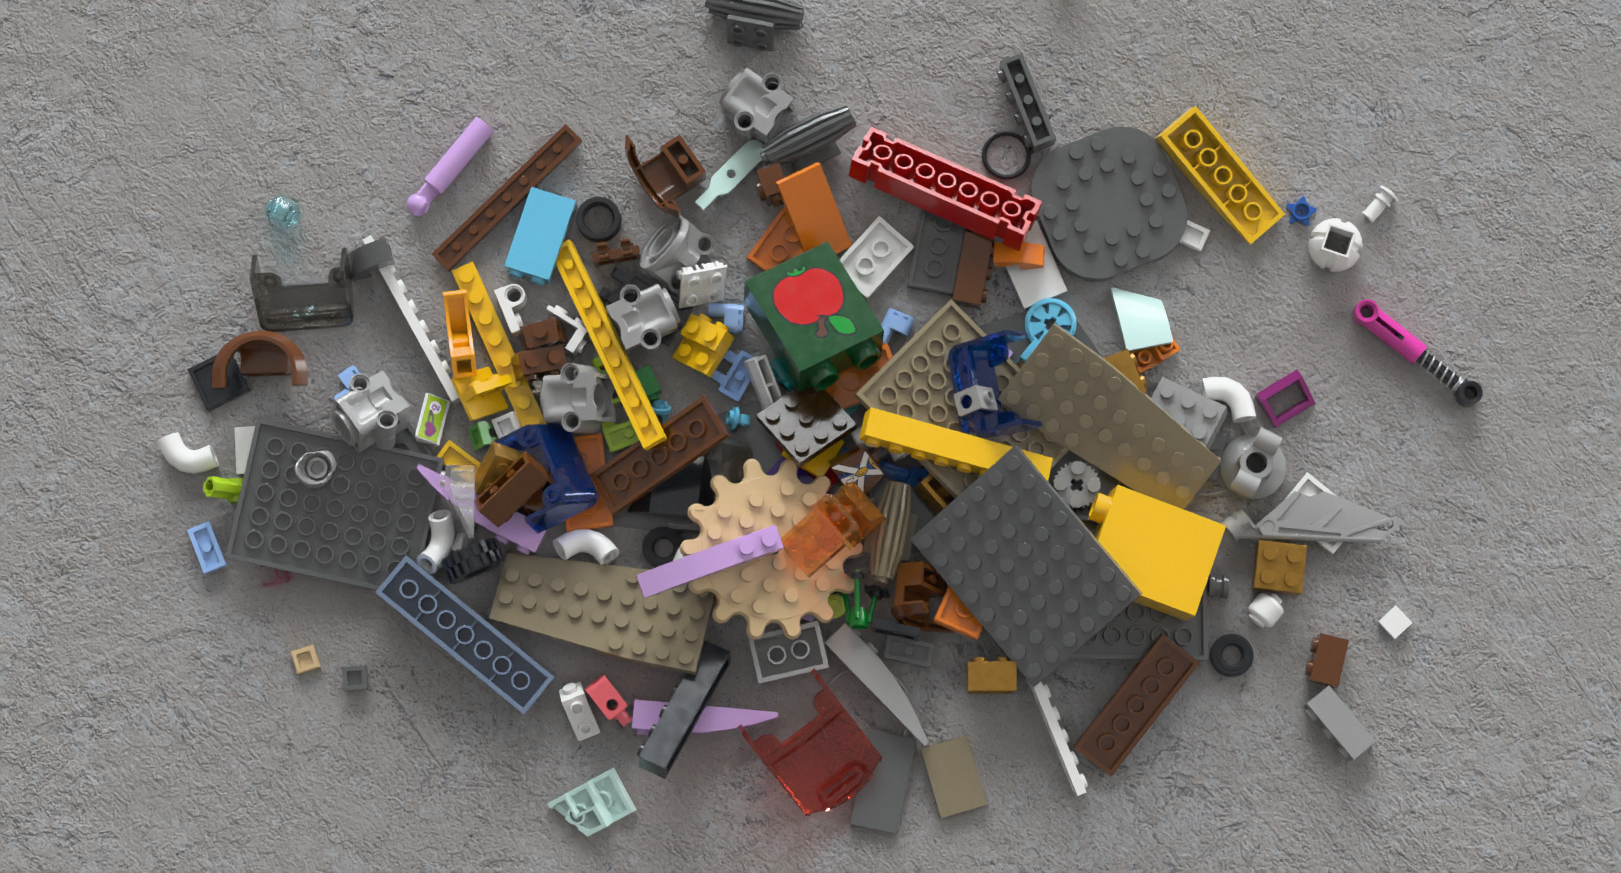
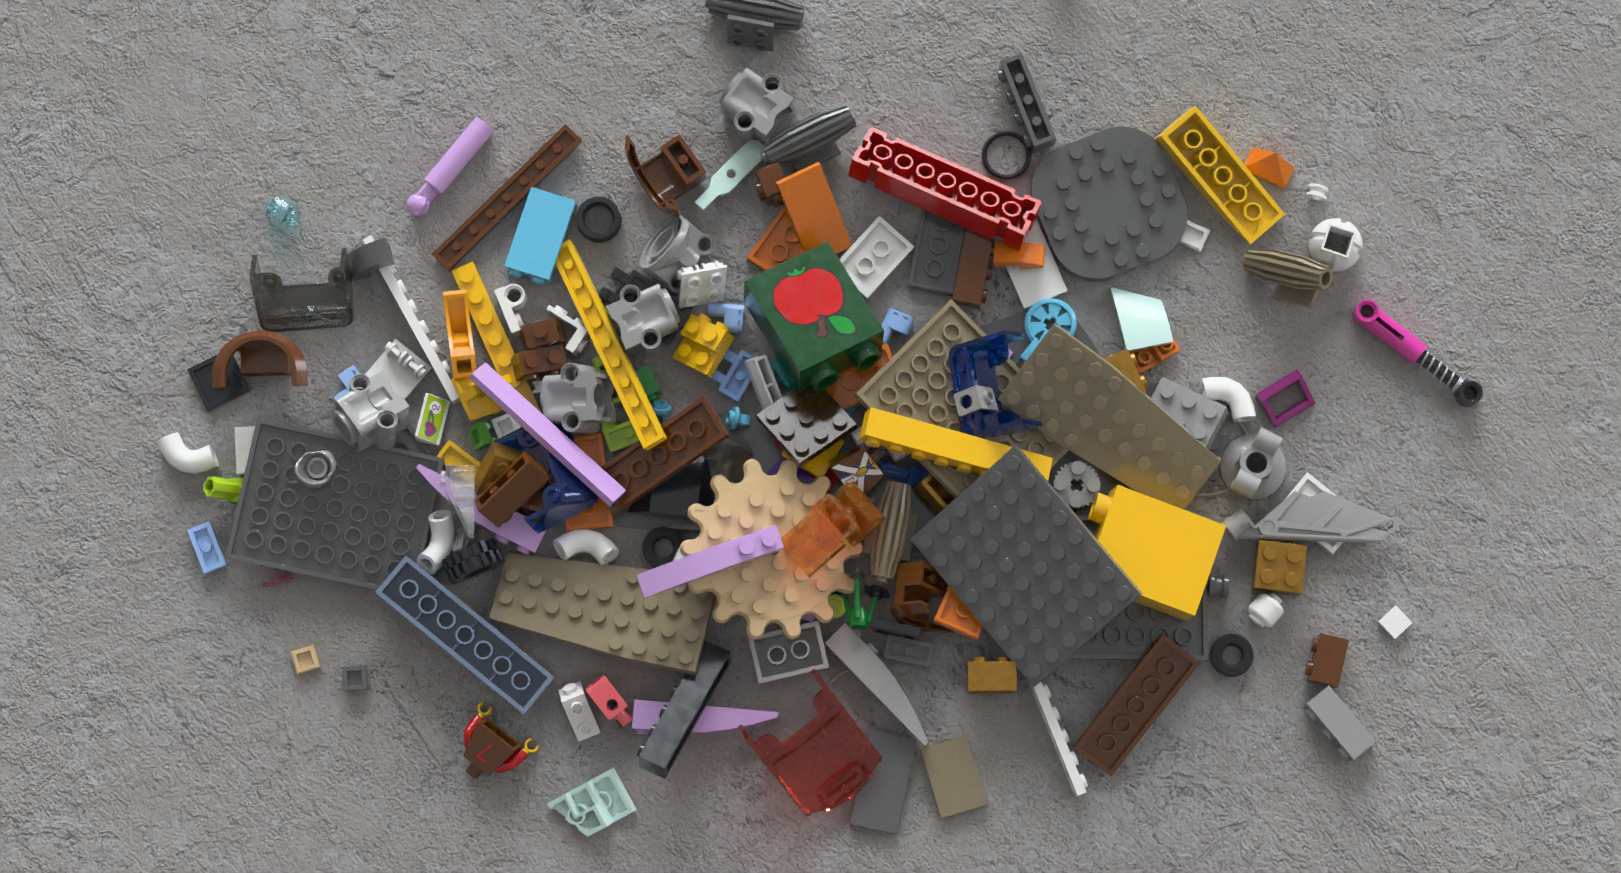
reddish brown plate [592,237,641,267] -> none
blue plate [1286,196,1317,226] -> none
white pin [1362,185,1399,223] -> none
none -> white hinge [365,339,432,399]
none -> reddish brown torso [463,702,539,778]
none -> lavender tile [469,362,626,507]
none -> dark tan plate [1242,249,1333,308]
none -> orange slope [1244,148,1294,189]
none -> white bush [1306,183,1329,201]

